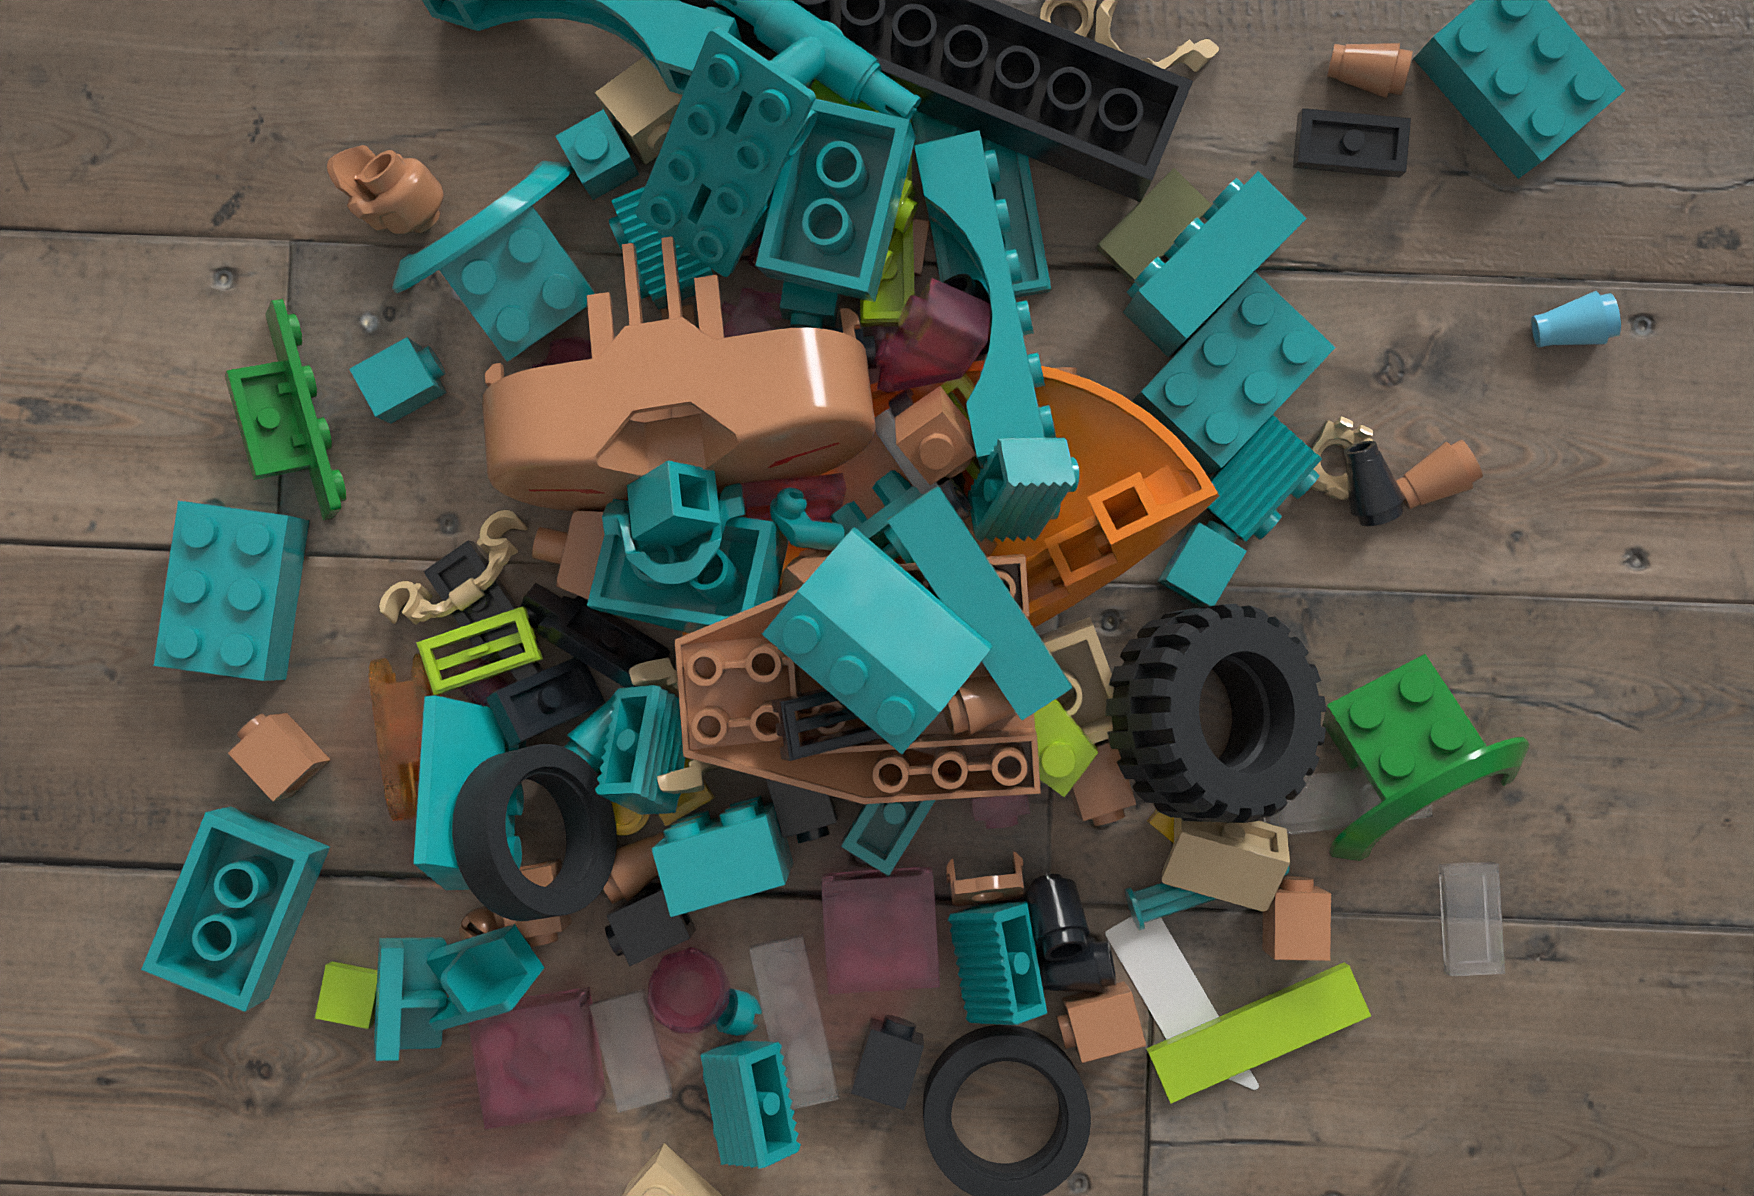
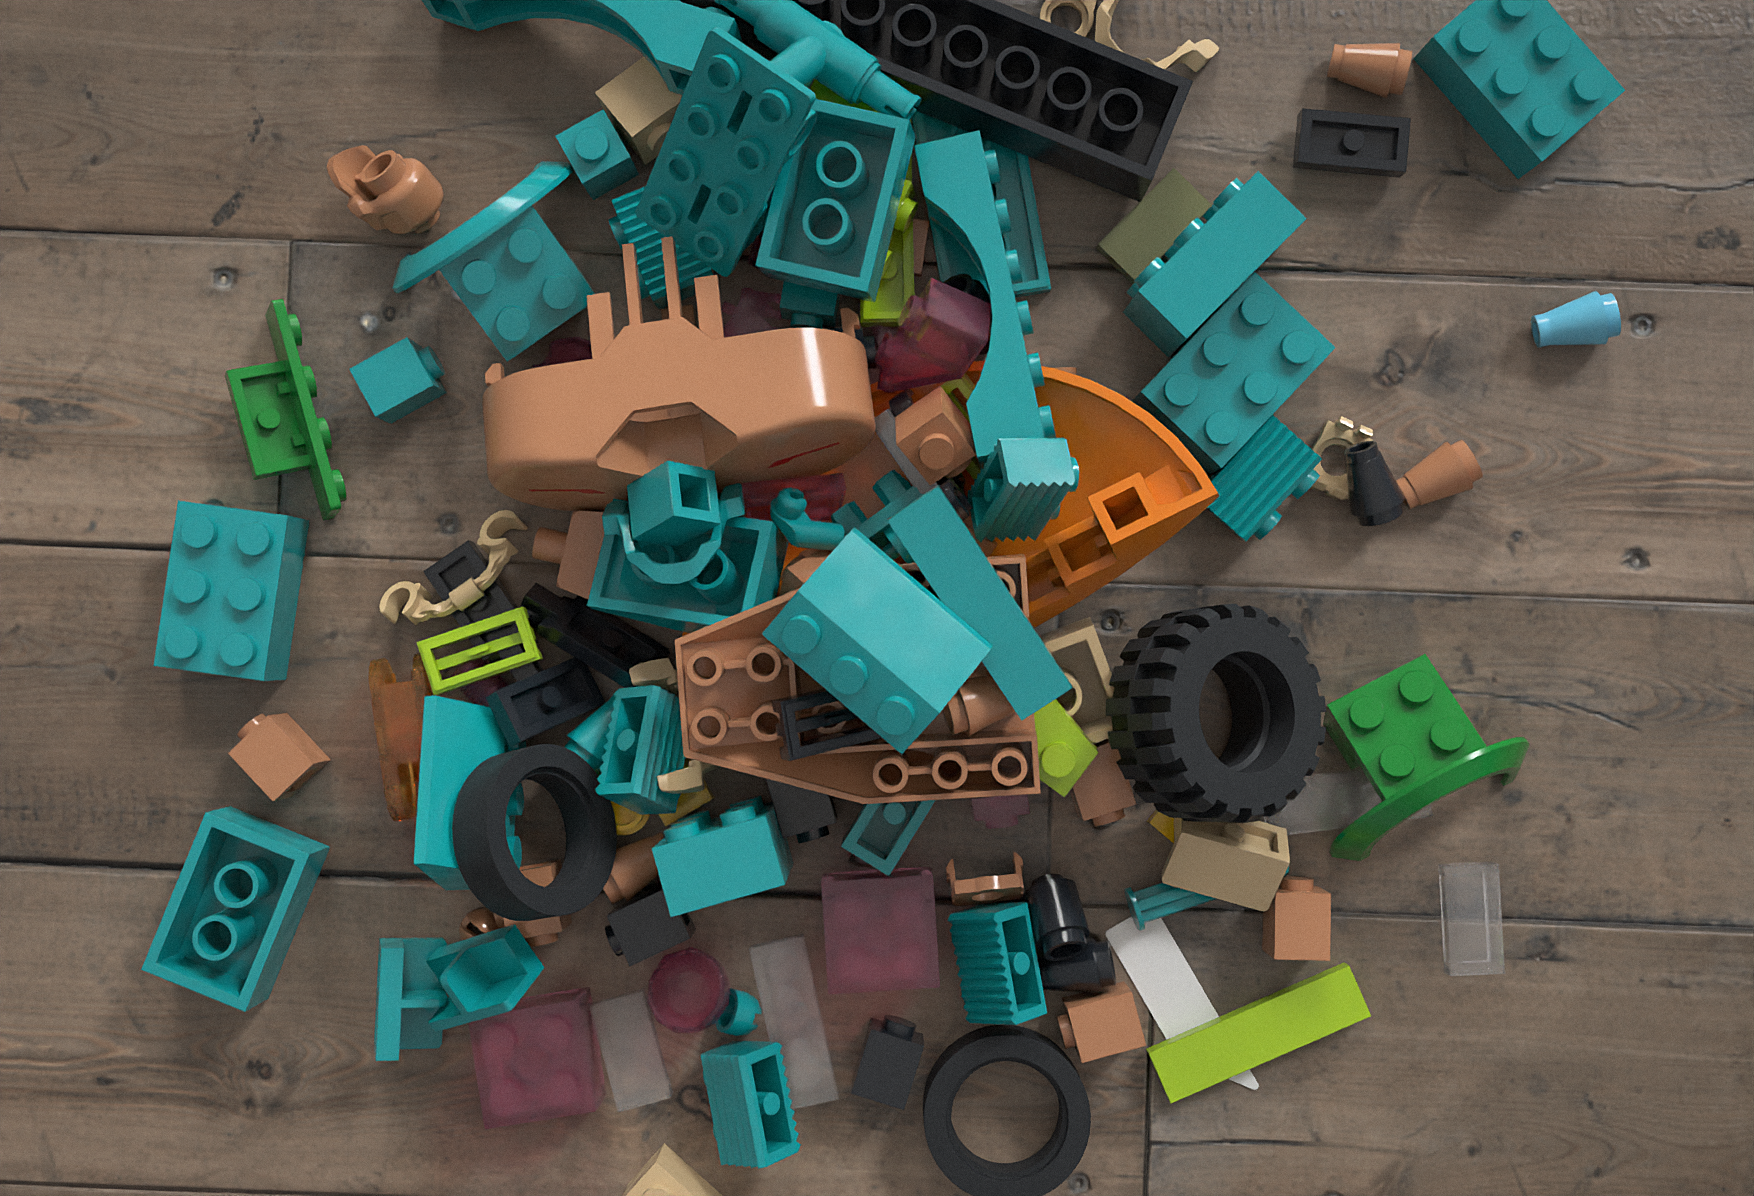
lime tile [315,961,377,1029] -> none
teal brick [1157,521,1247,607] -> none

